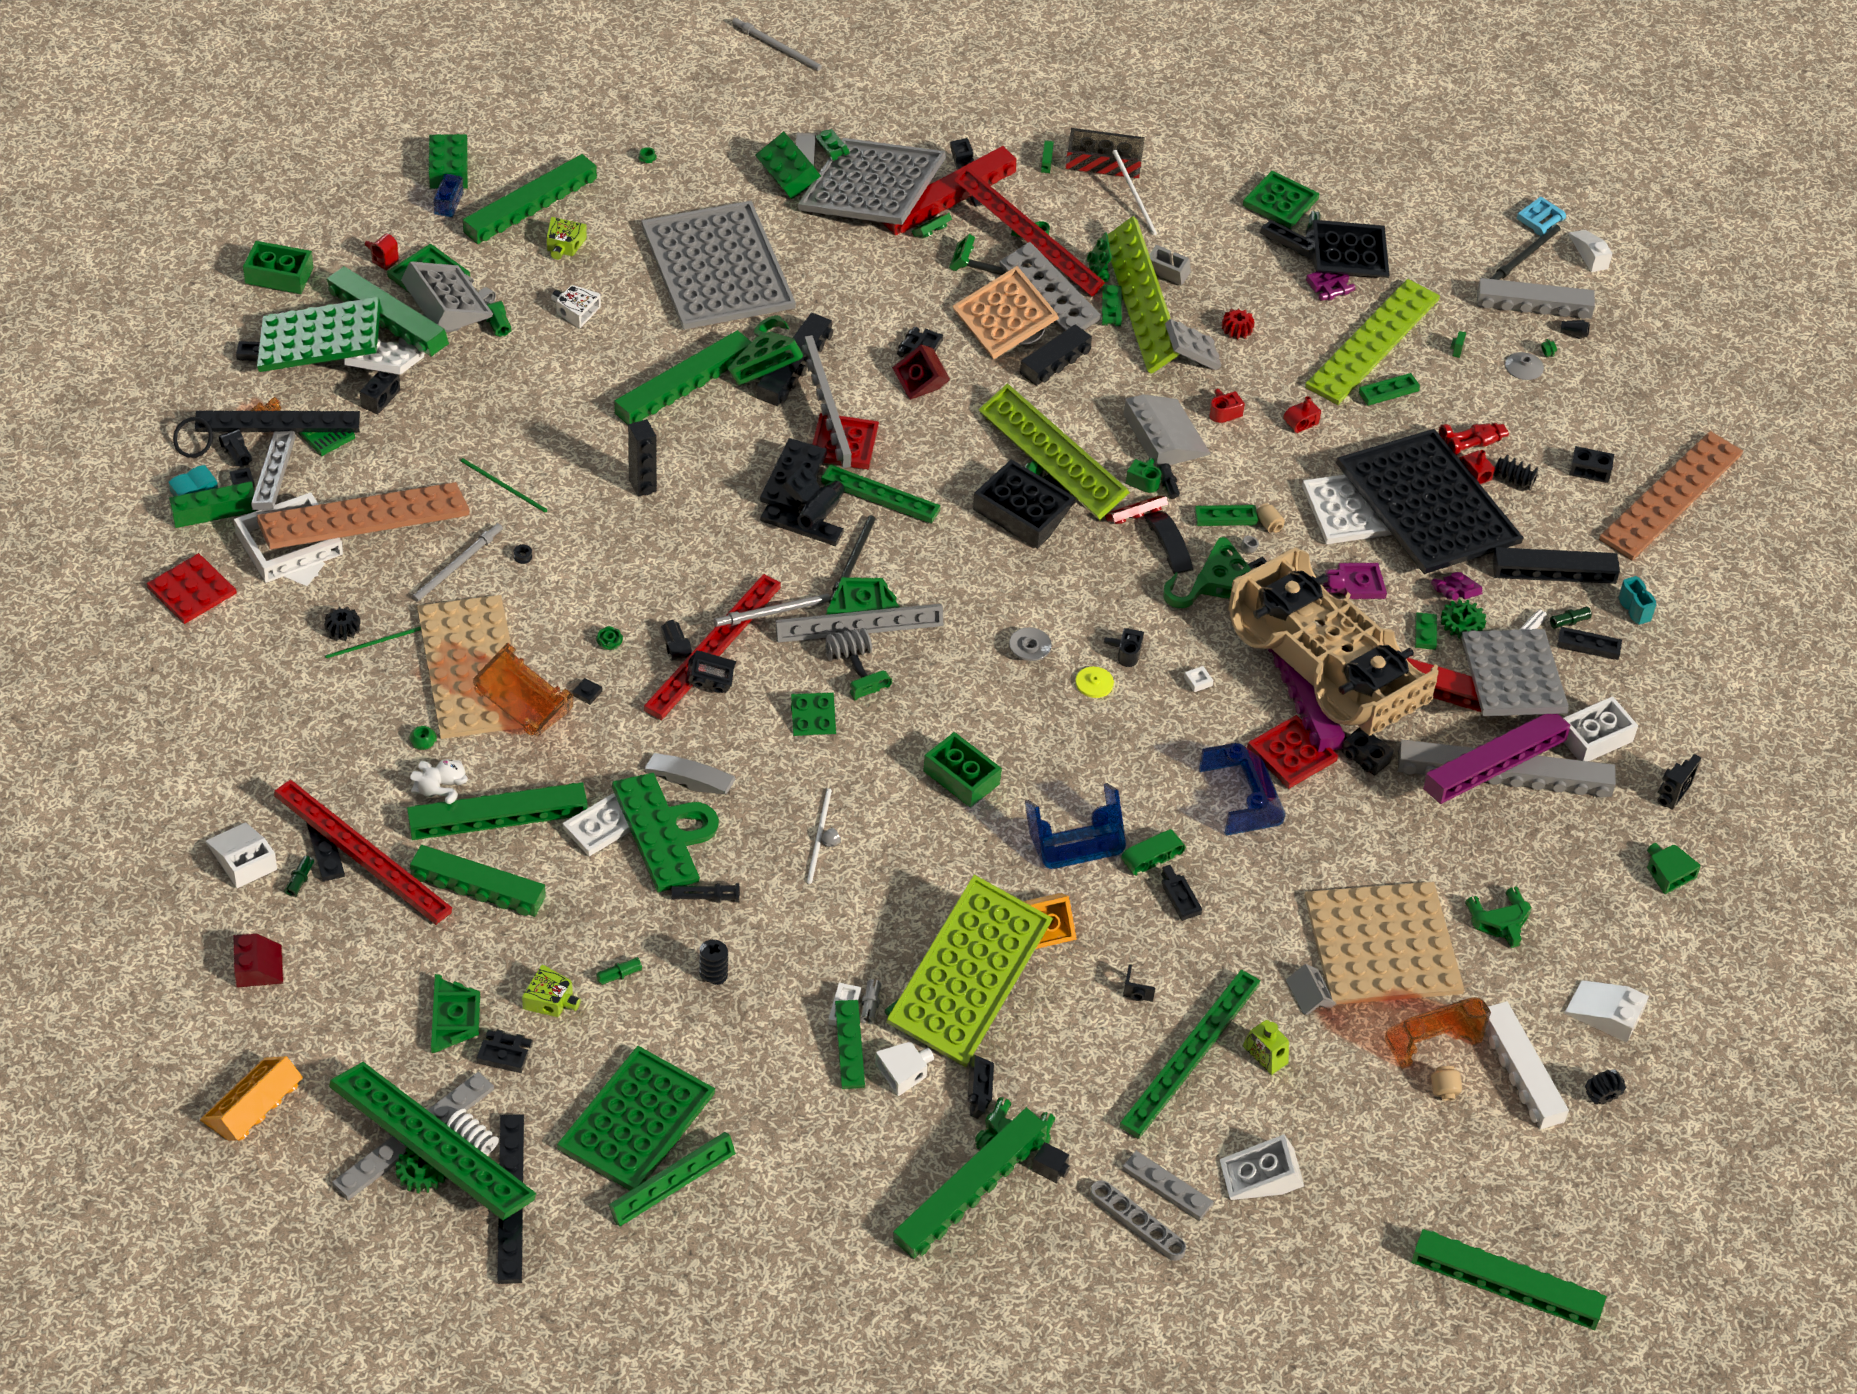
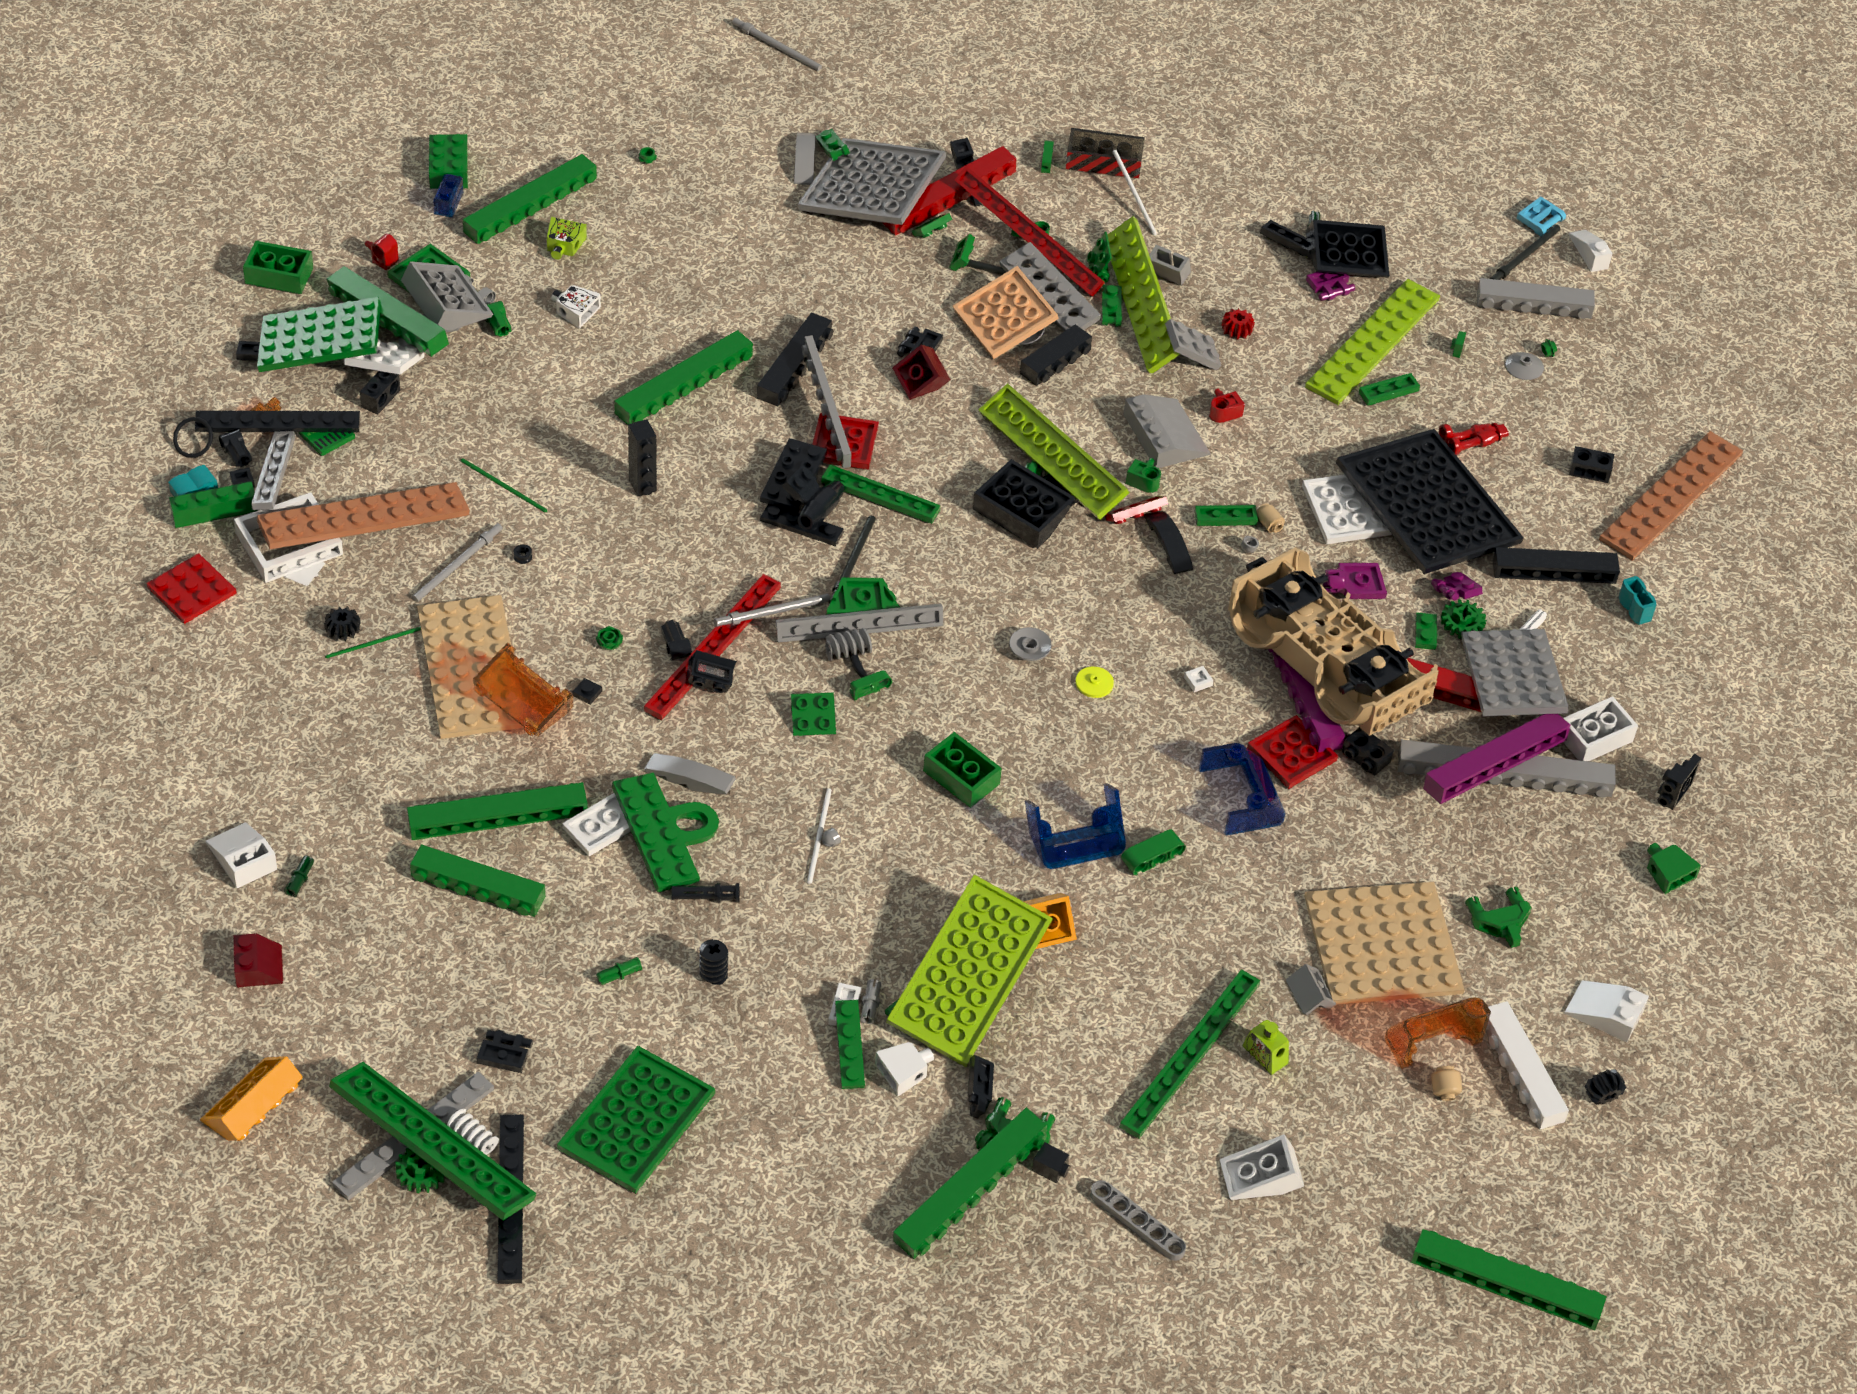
red plate [274,779,452,925] -> none
black plate [305,805,345,882] -> none
green plate [409,726,437,750] -> none
white animal [410,759,468,804] -> none
green wing [431,974,481,1053] -> none
lime torso [522,964,581,1017] -> none
green plate [608,1132,736,1227] -> none
light grey plate [641,201,796,330] -> none
green piece [728,315,803,385] -> none
green brick [755,131,821,199] -> none
black piece [1104,628,1144,667] -> none
light grey plate [1122,1150,1214,1221] -> none
black bracket [1123,964,1156,1002] -> none
black axle [1159,463,1180,499] -> none
black hinge [1161,865,1202,921] -> none
green piece [1163,537,1251,608] -> none
green plate [1242,170,1320,229] -> none
red piece [1283,396,1321,433] -> none
red piece [1459,450,1495,484] -> none
black piece [1493,454,1538,491] -> none
dark green pin [1550,606,1592,629] -> none
black plate [1557,626,1622,660] -> none
black cone [1561,320,1590,339] -> none

